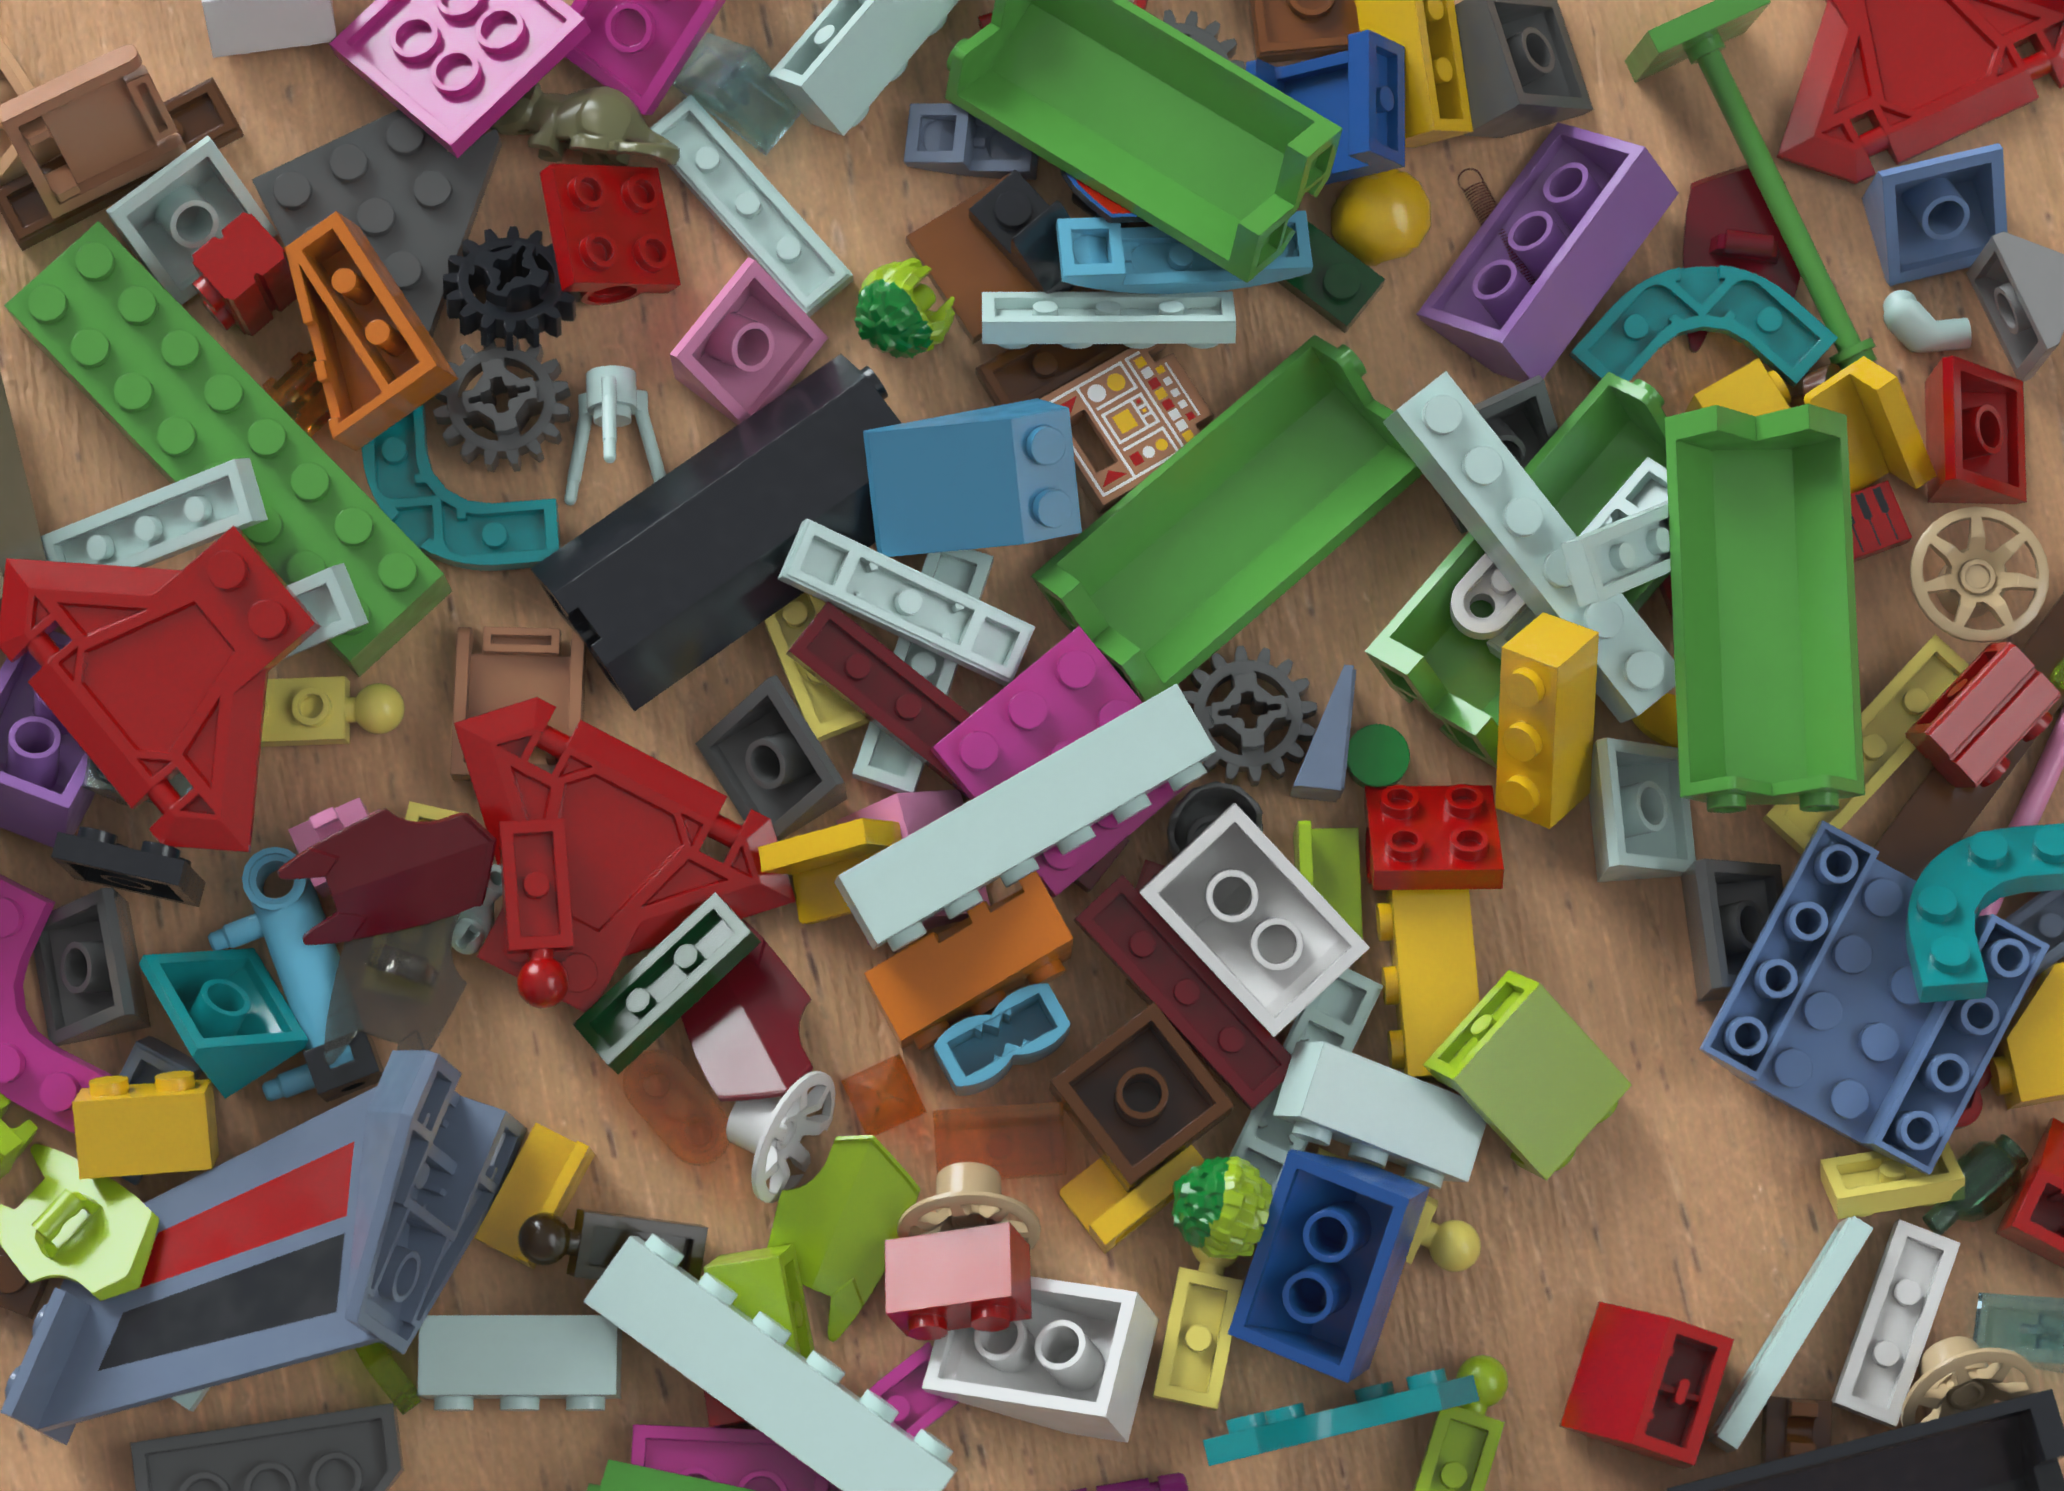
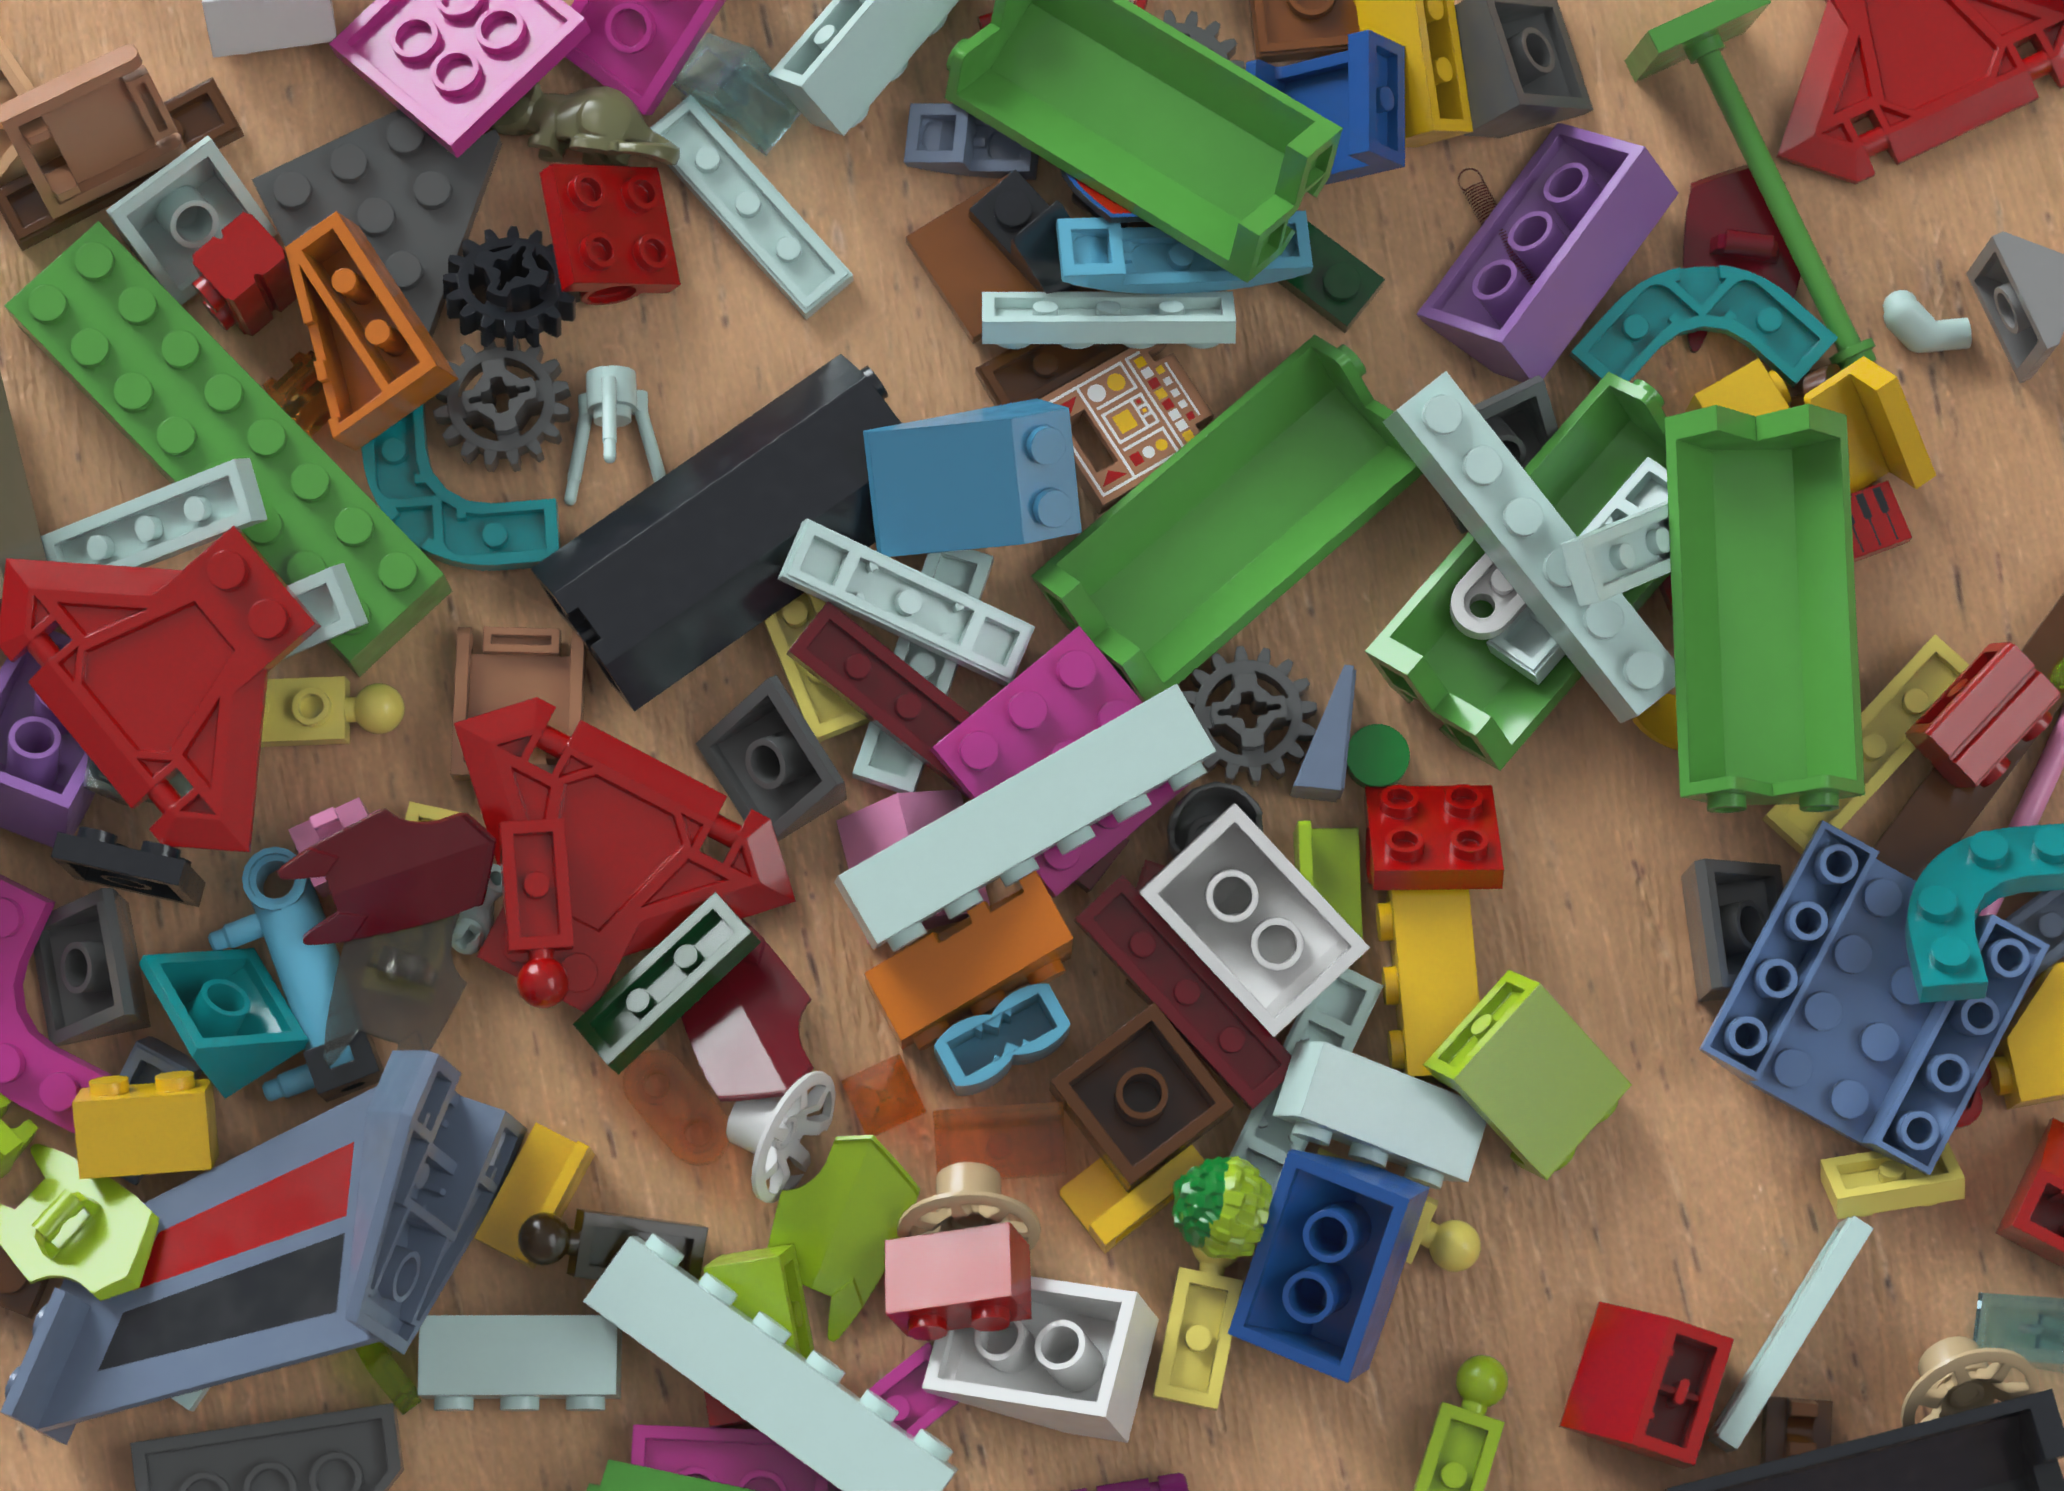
bright pink slope [670,257,828,425] -> none
yellow panel [758,818,902,924] -> none
green piece [854,257,955,359] -> none
teal plate [1203,1368,1480,1466] -> none
yellow hair [1331,169,1431,266] -> none
yellow brick [1495,612,1599,829] -> none
light aqua slope [1589,738,1696,882] -> none
white plate [1831,1219,1961,1428] -> none
medium blue slope [1862,143,2007,286] -> none
tan wheel [1910,506,2049,643] -> none
clear green plant [1922,1134,2029,1235] -> none
red slope [1925,355,2027,504] -> none

